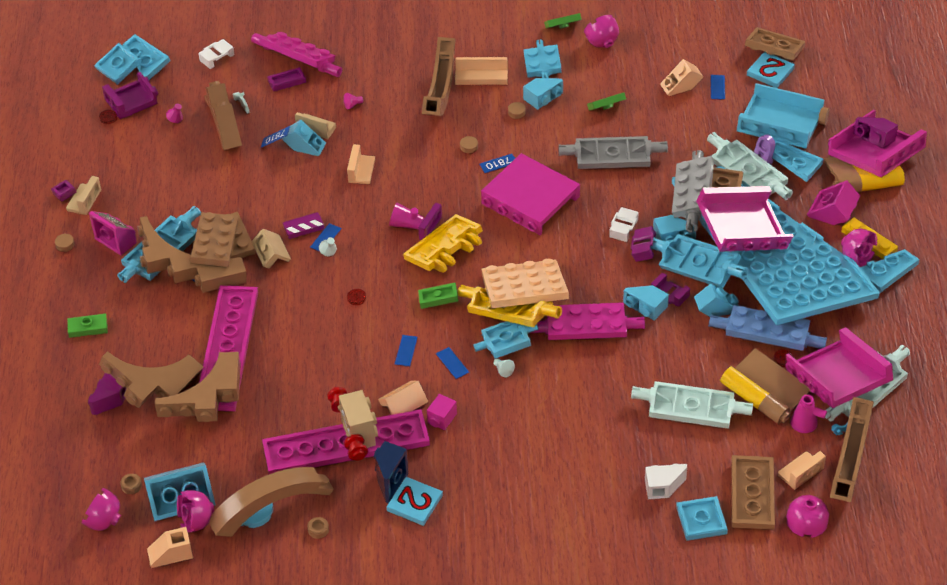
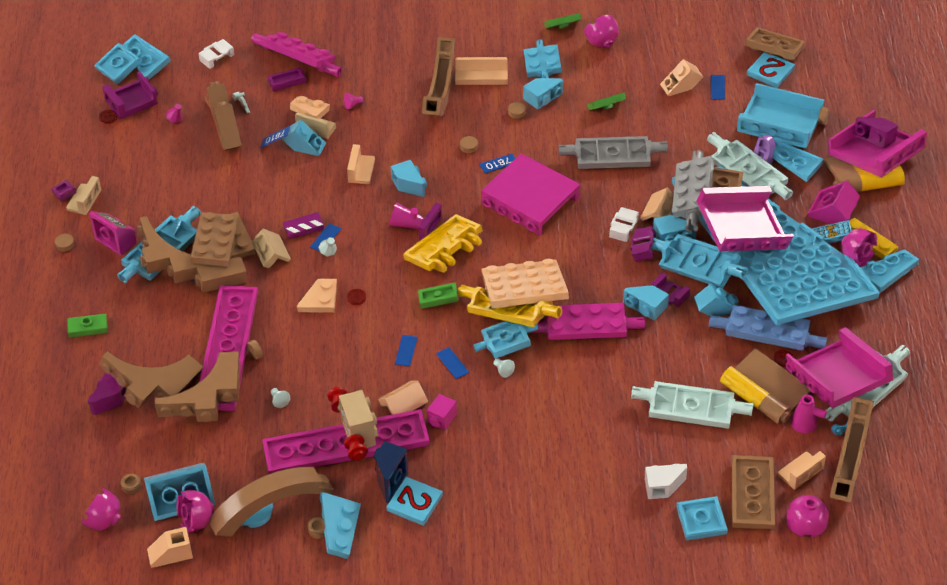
none -> medium nougat tile [247,340,263,360]
none -> light aqua rock [271,388,291,408]
none -> light nougat wing [290,96,330,119]
none -> light nougat wing [297,279,337,313]
none -> medium azure wing [319,492,361,559]
none -> medium azure slope [391,160,427,197]
none -> light nougat panel [640,187,674,221]
none -> medium azure tile [812,220,851,243]

